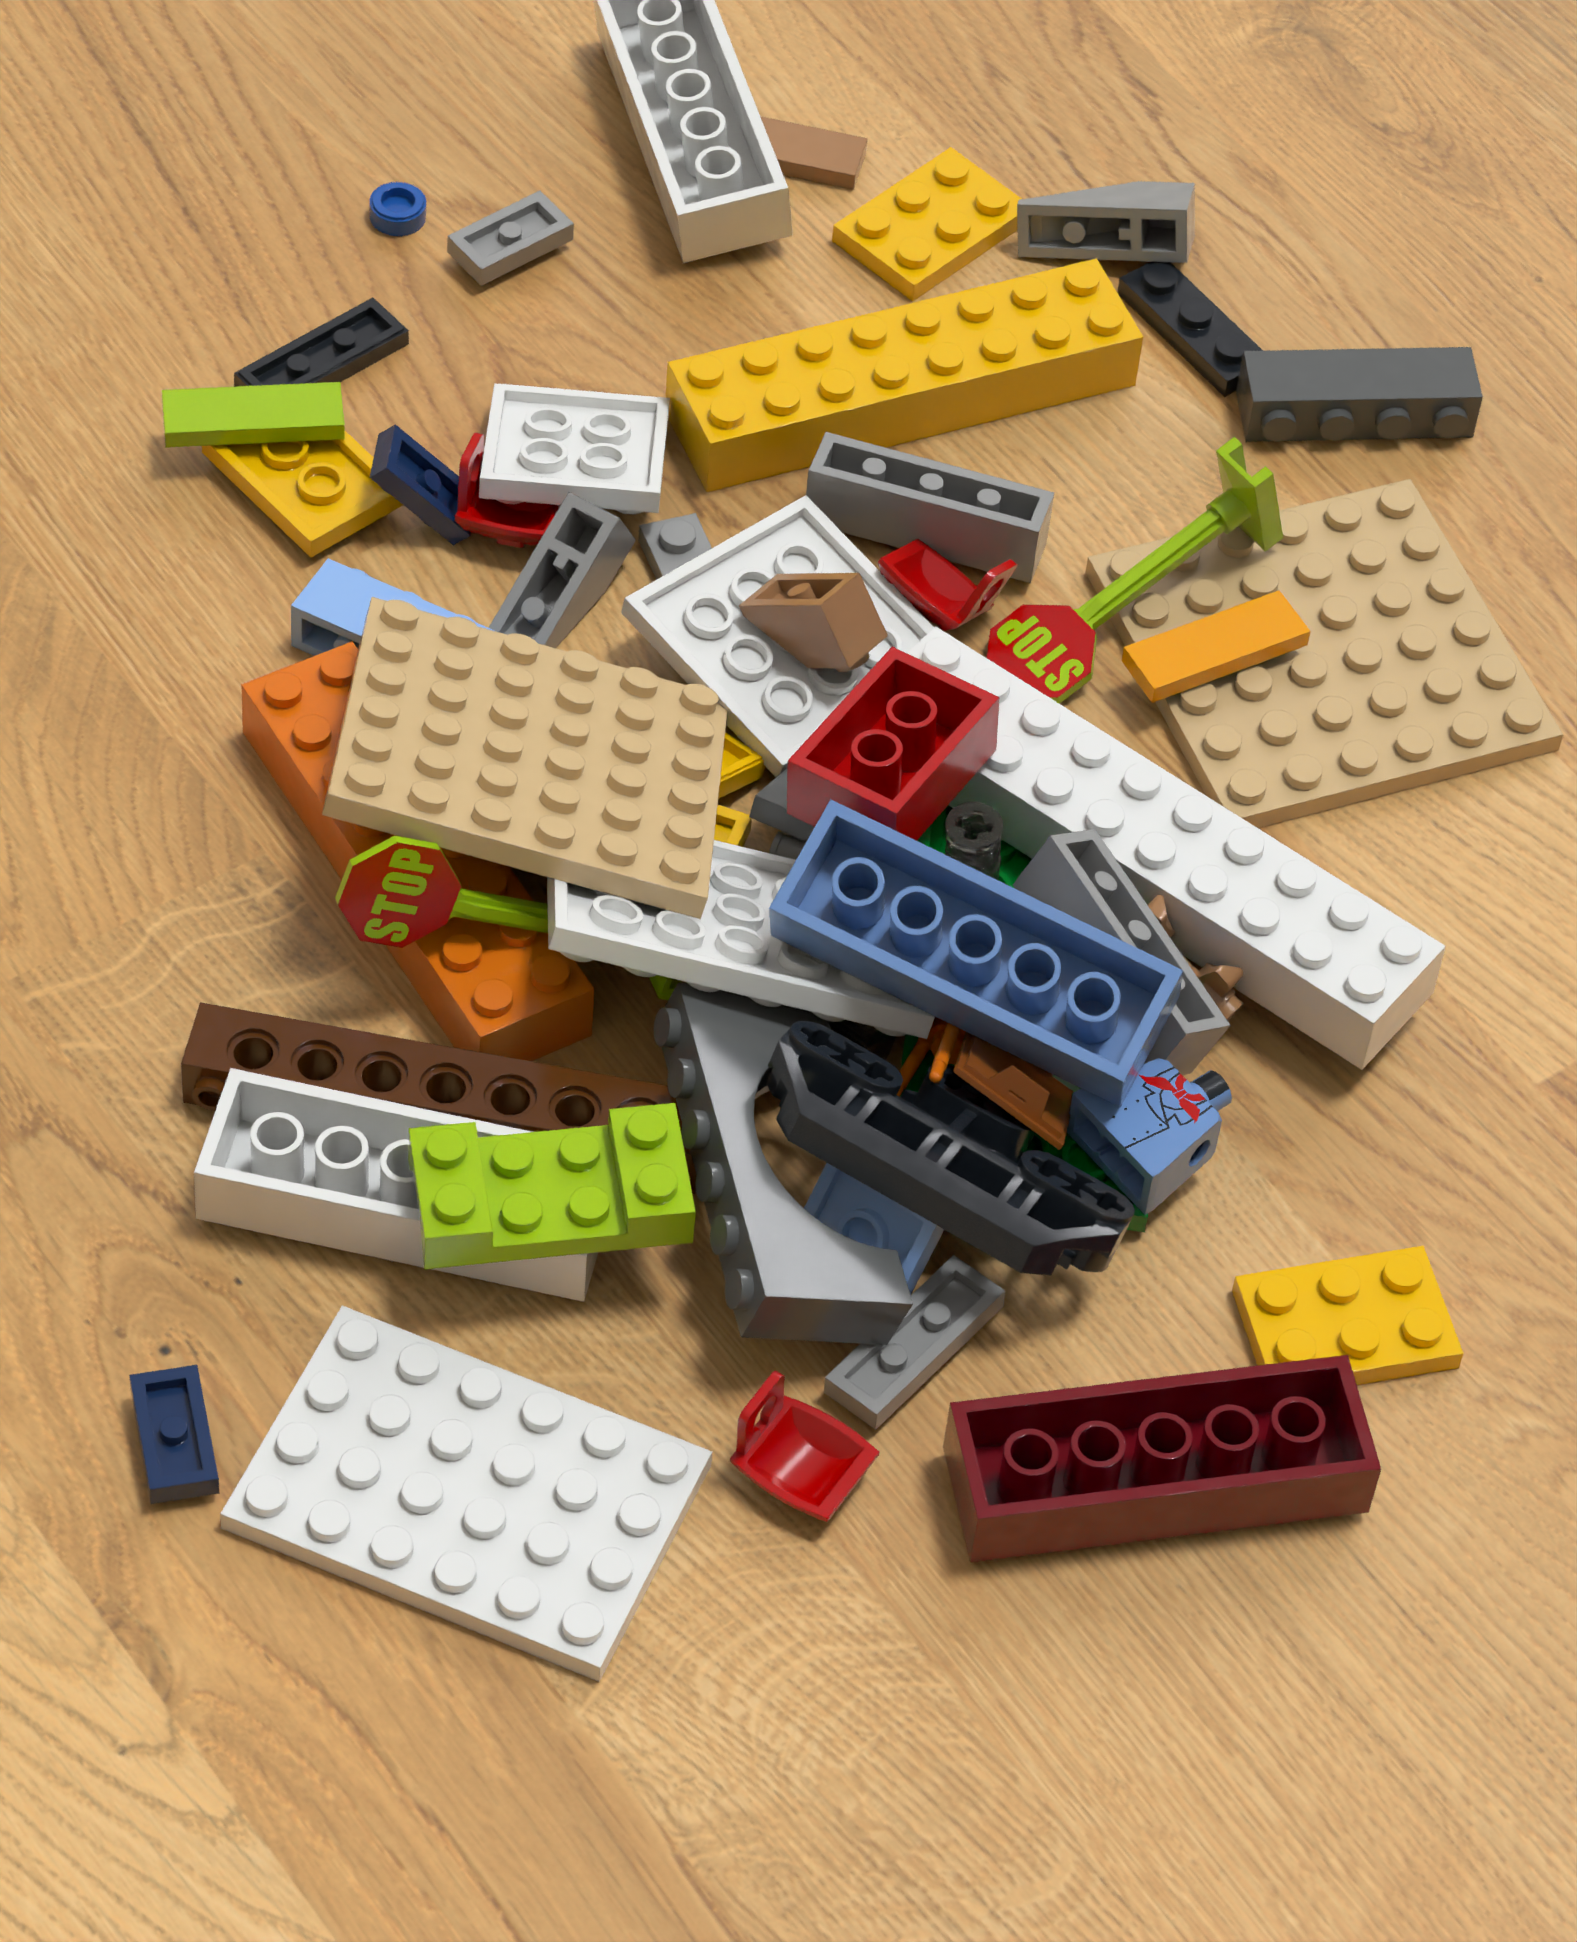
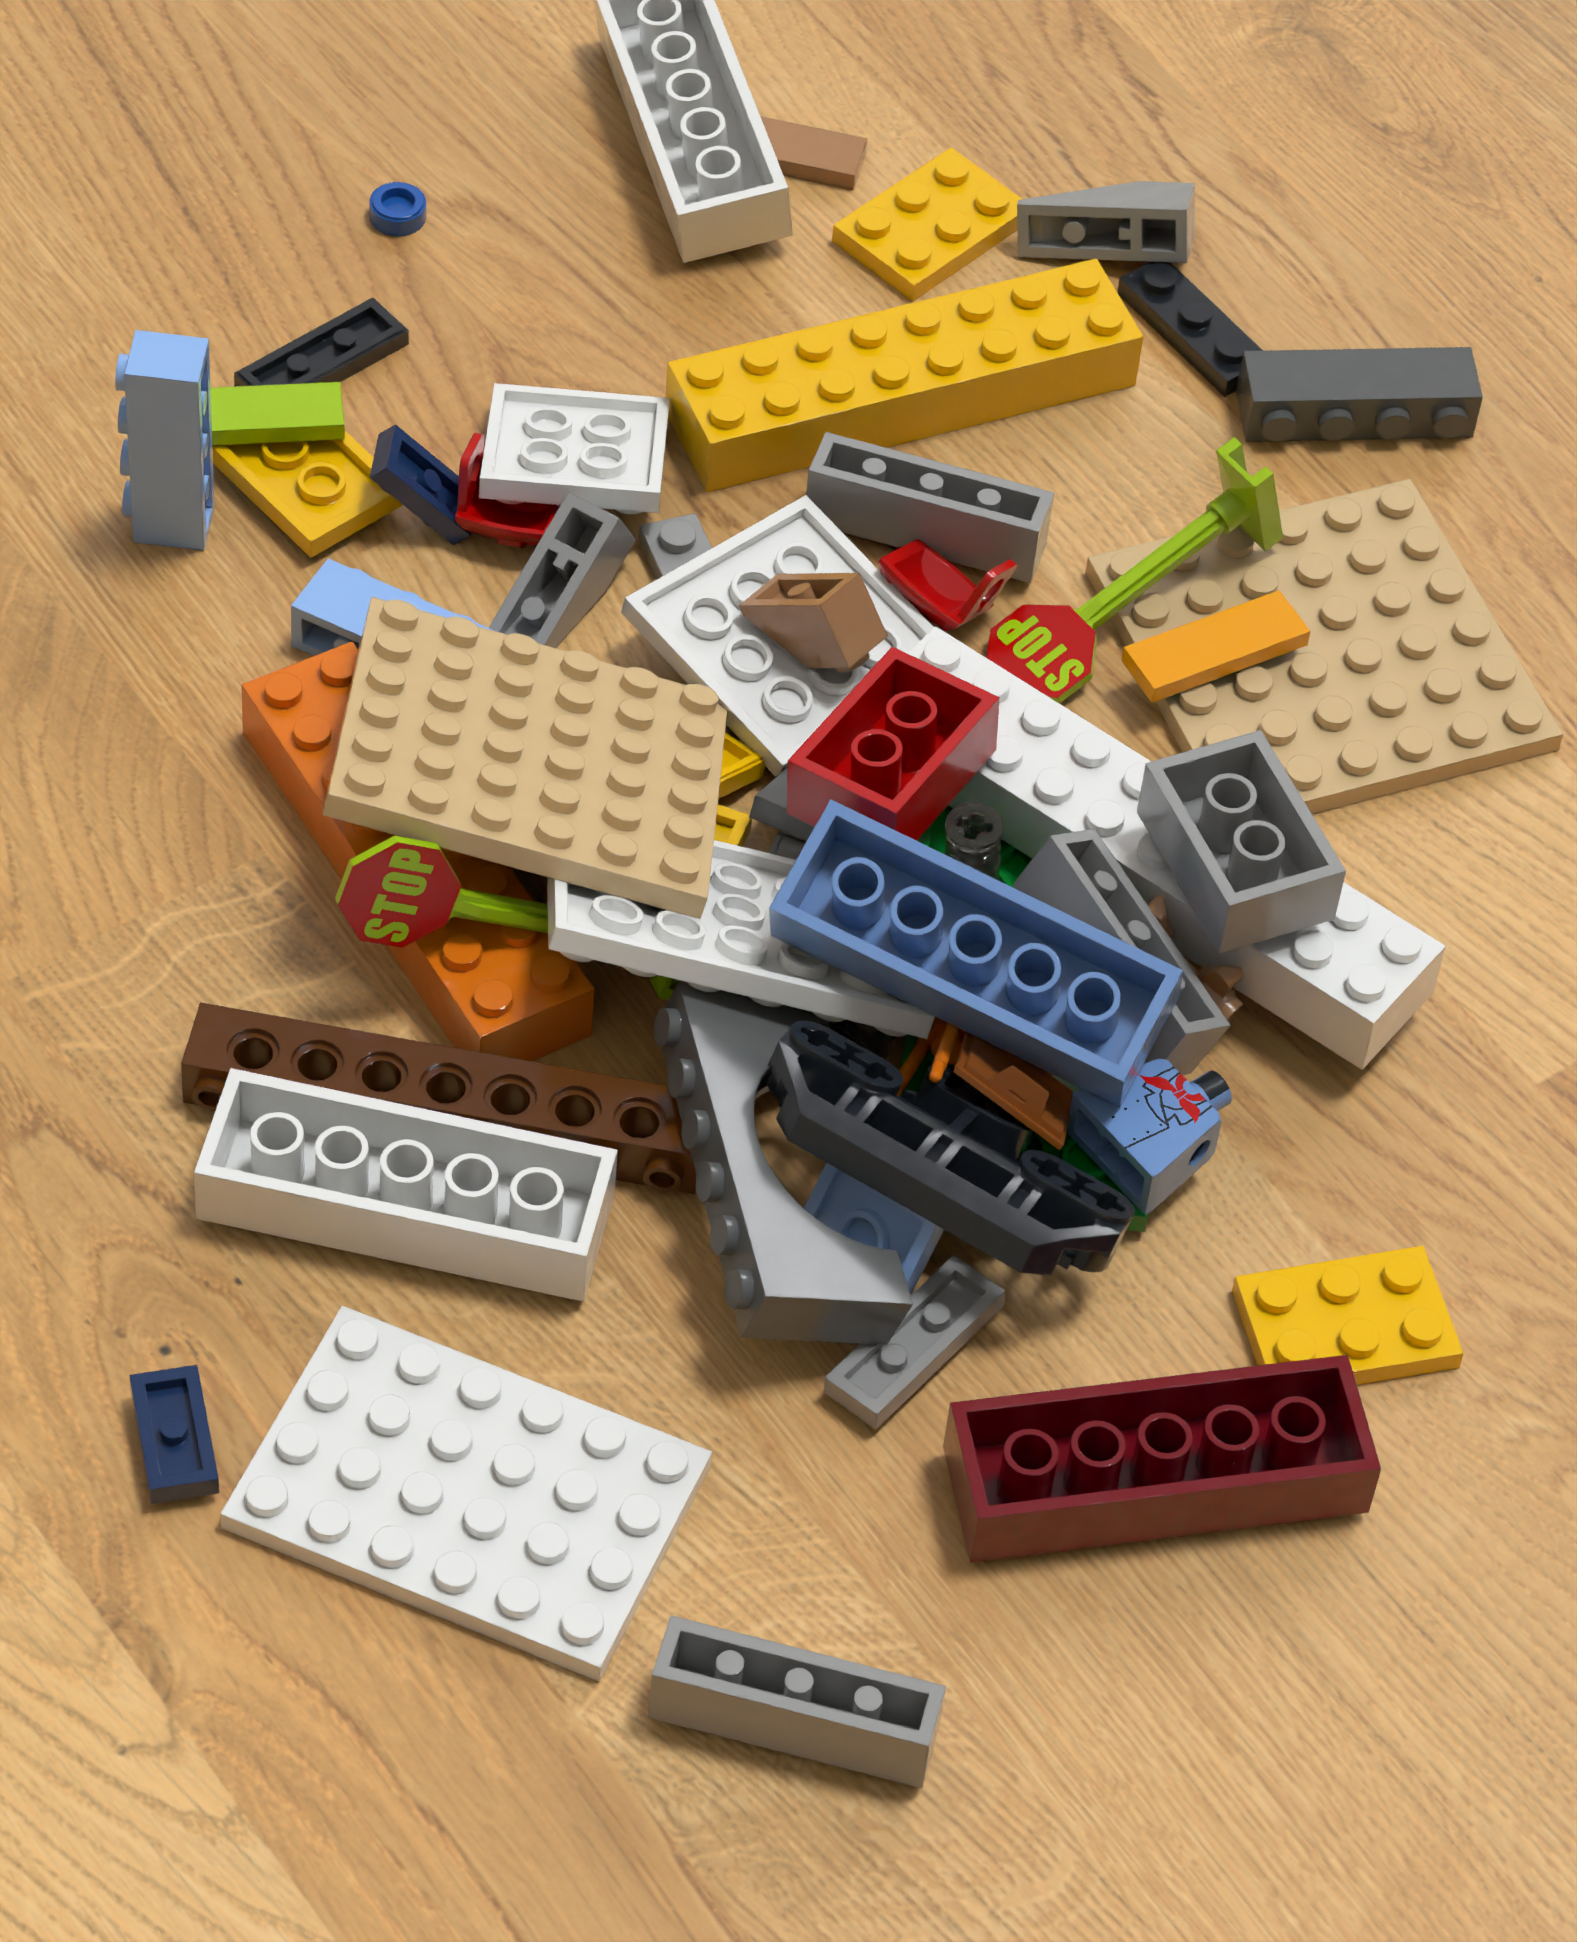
lime piece [408,1103,696,1270] -> none
light grey plate [447,190,574,286] -> none
red piece [730,1370,880,1522] -> none
none -> light blue brick [115,330,214,551]
none -> light grey brick [648,1615,946,1788]
none -> light grey brick [1137,730,1346,954]

